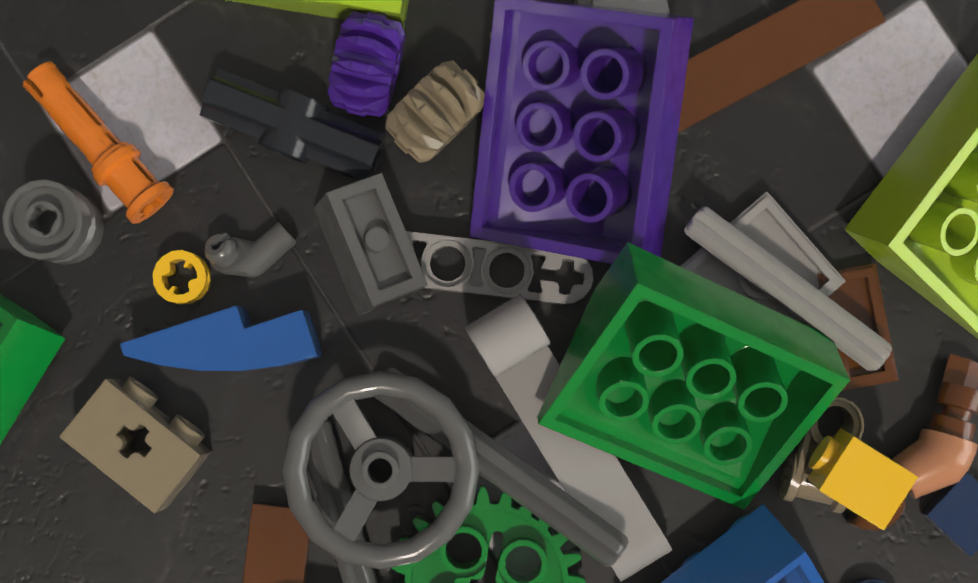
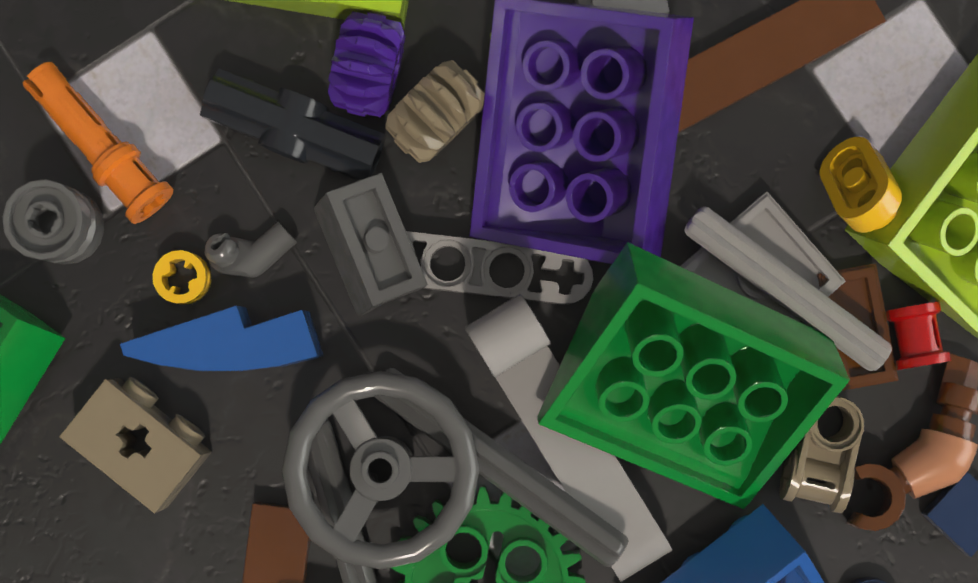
yellow brick [808,428,918,531] -> none
none -> yellow plate [820,137,902,233]
none -> red bush [886,302,951,370]

